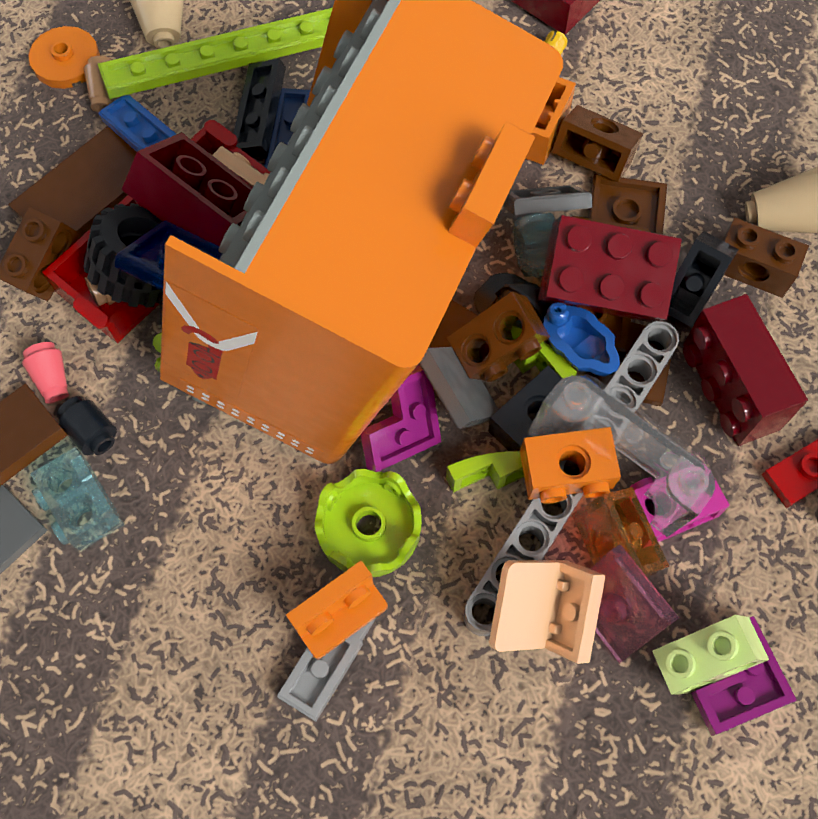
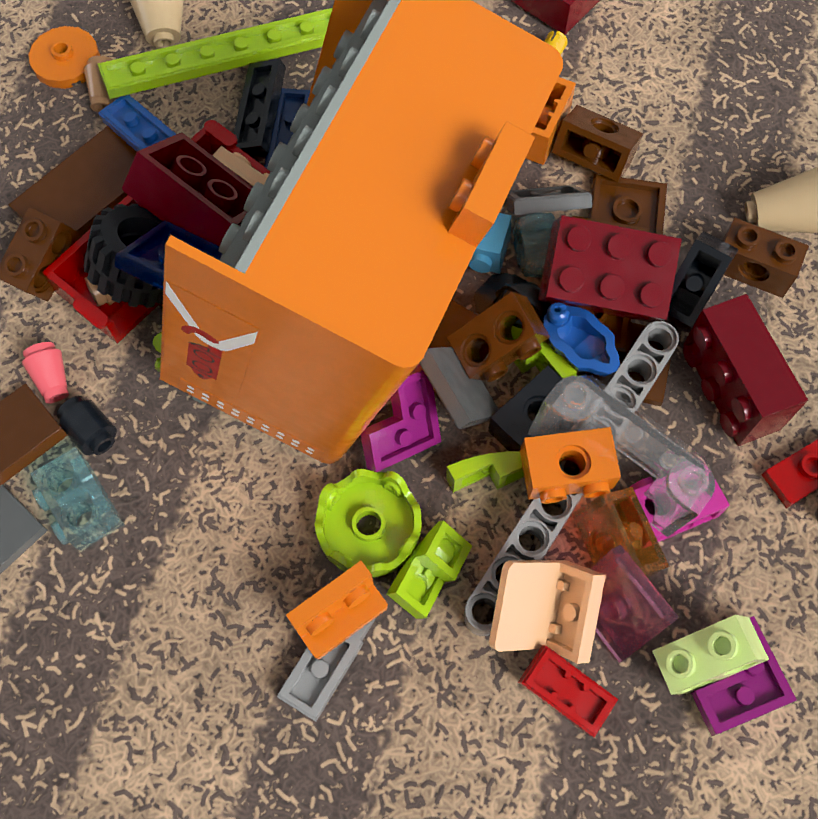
none -> lime slope [386,520,472,619]
none -> dark azure brick [468,213,512,274]
none -> red plate [518,645,618,738]

